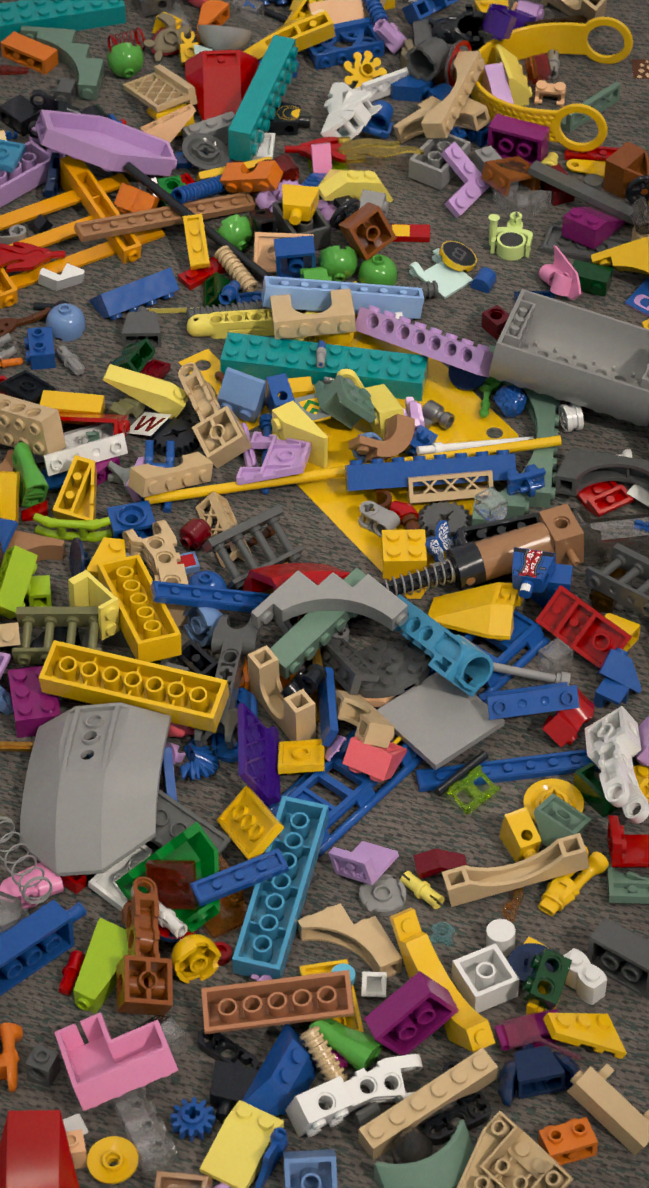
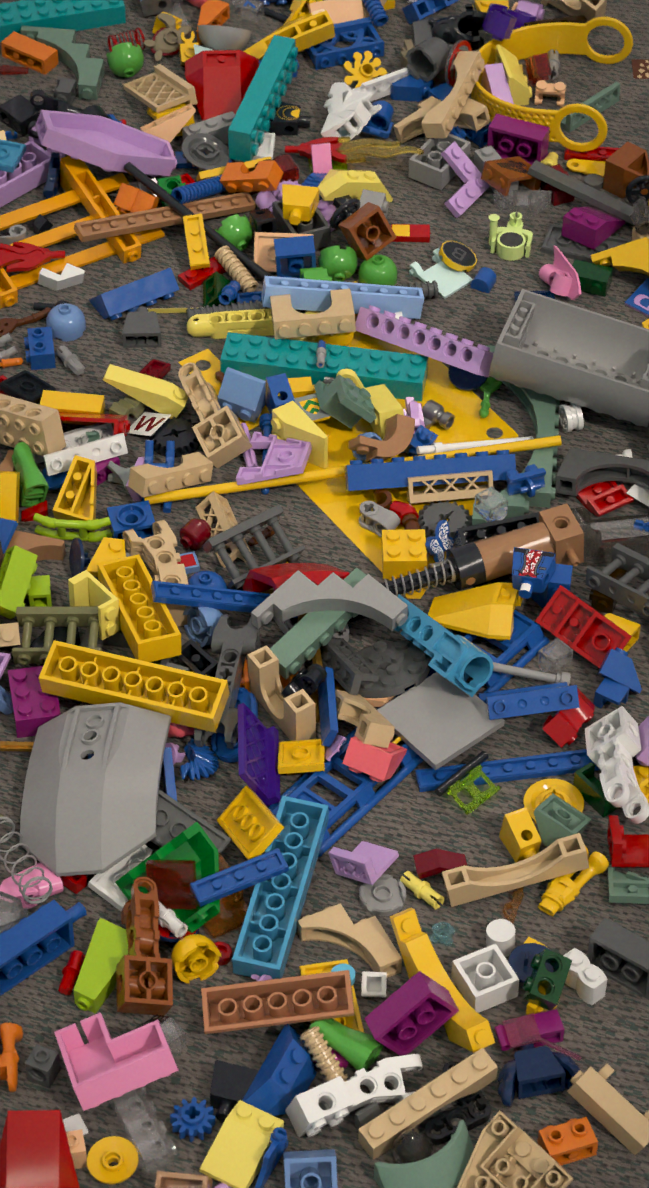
dark green brick [112,338,156,372] -> none
black beam [197,1029,258,1070] -> none
lavender piece [373,18,407,54] -> none
dark red brick [481,305,510,340] -> none
blue piece [494,385,527,418] -> none
yellow wing [543,1013,627,1059] -> none

